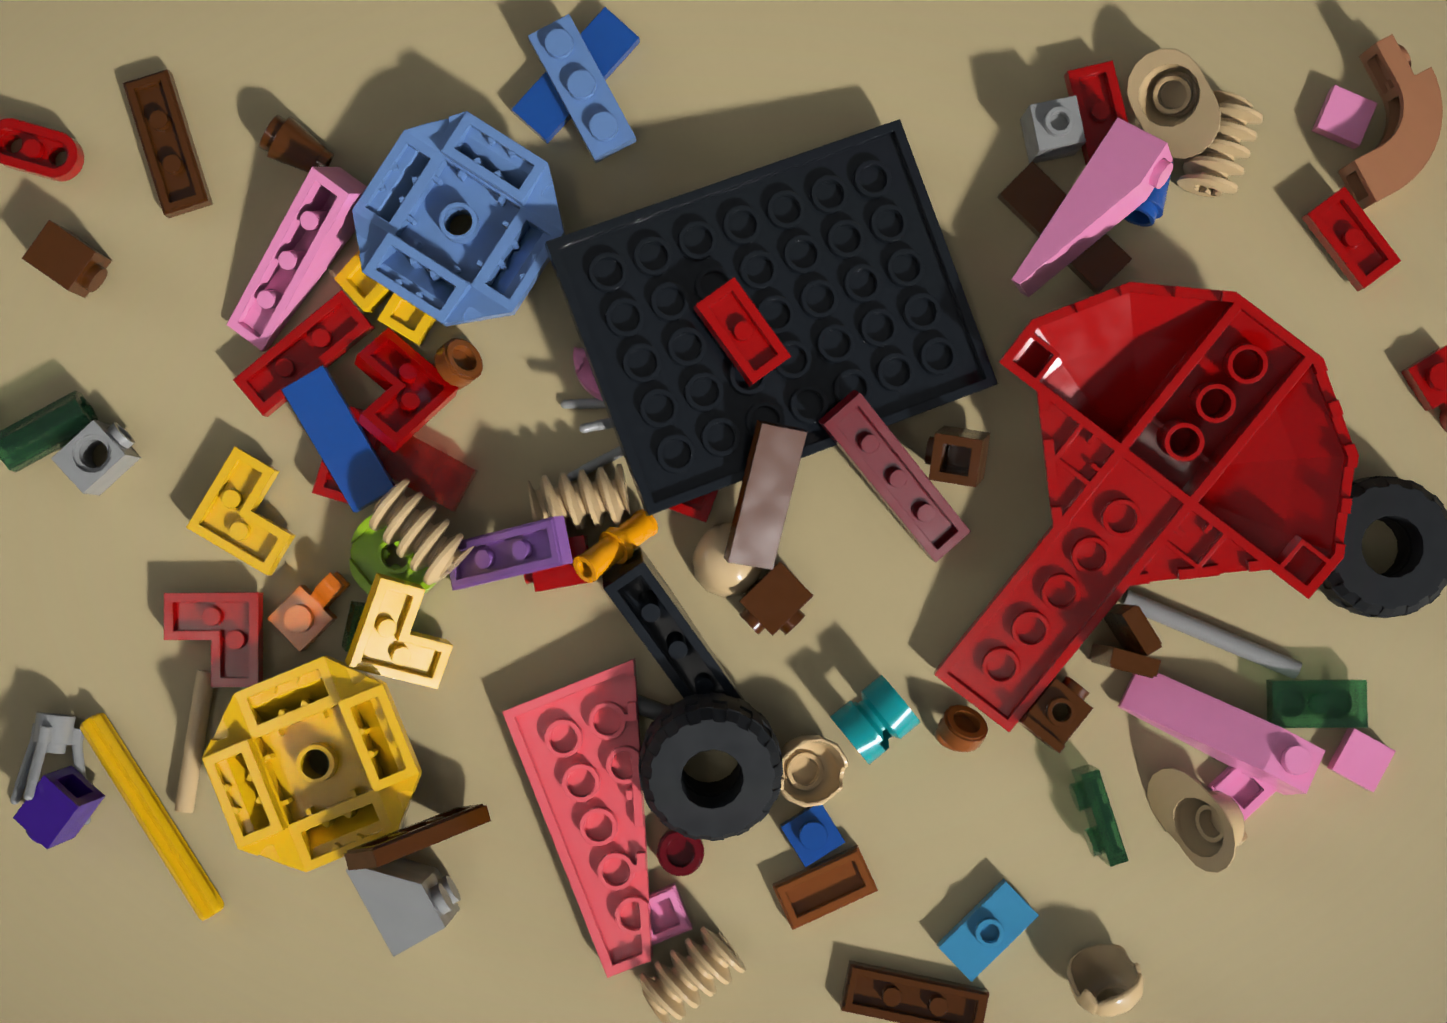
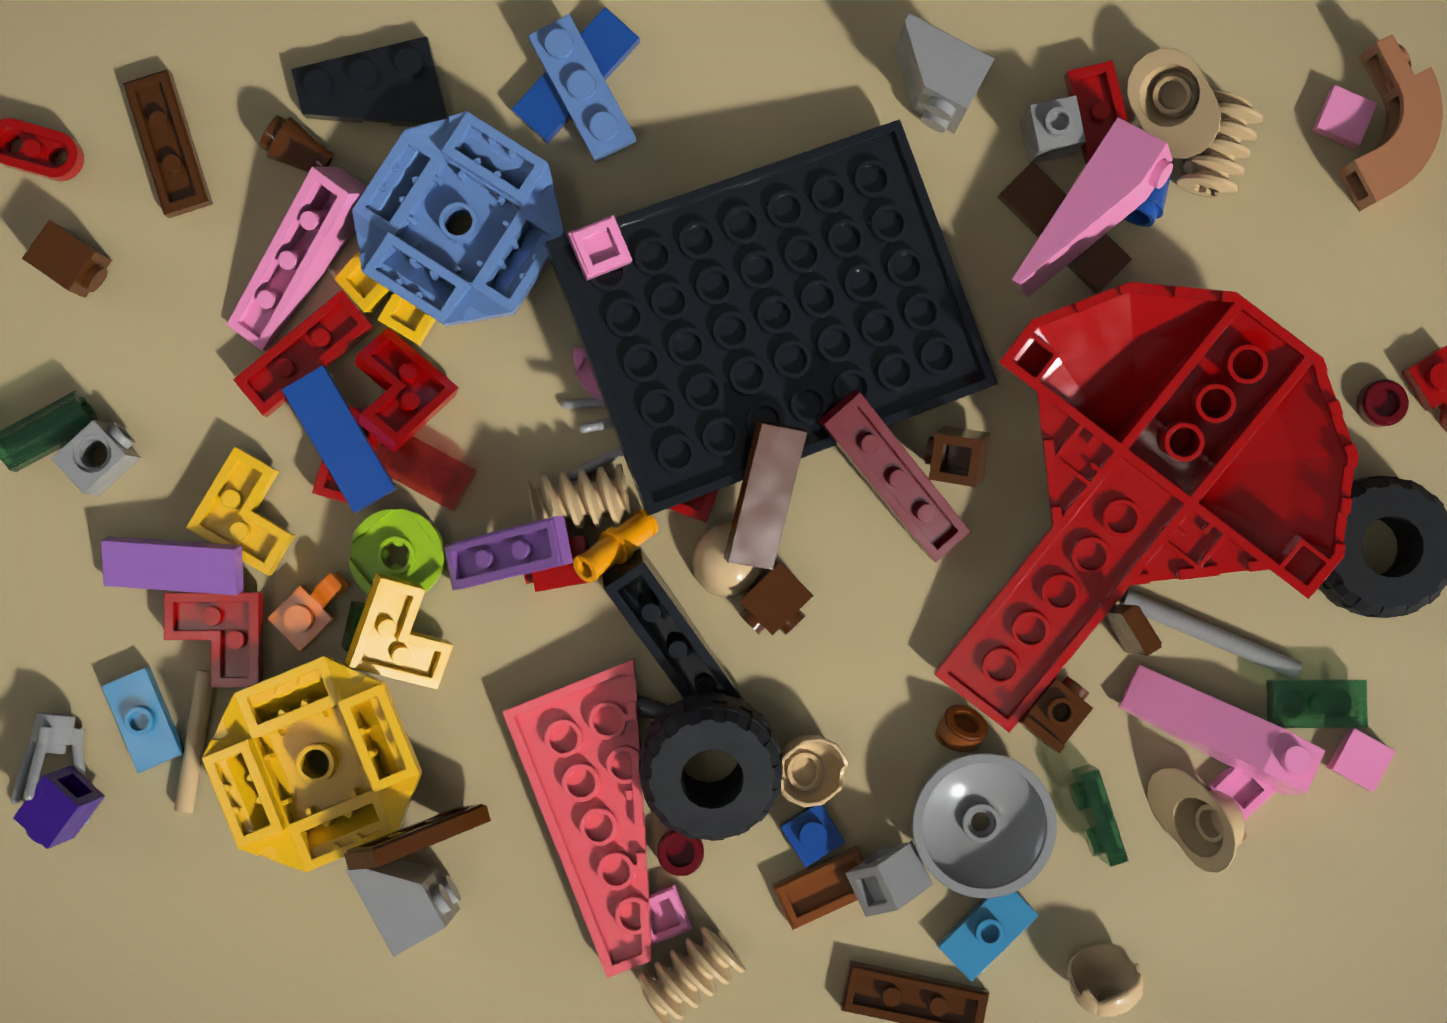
yellow axle [80,713,224,921] -> none
tan piece [369,478,474,585] -> none
dark orange tile [434,338,483,390] -> none
red plate [693,277,791,387] -> none
teal wheel [830,675,921,764] -> none
reddish brown tile [1089,643,1161,678] -> none
red plate [1301,186,1401,292] -> none
none -> medium lavender tile [101,536,244,595]
none -> dark azure plate [101,667,184,773]
none -> black wing [291,36,448,127]
none -> bright pink tile [567,215,632,281]
none -> light grey brick [845,841,933,917]
none -> light grey slope [895,13,995,134]
none -> light grey dish [912,753,1057,898]
none -> dark red tile [1356,379,1409,427]

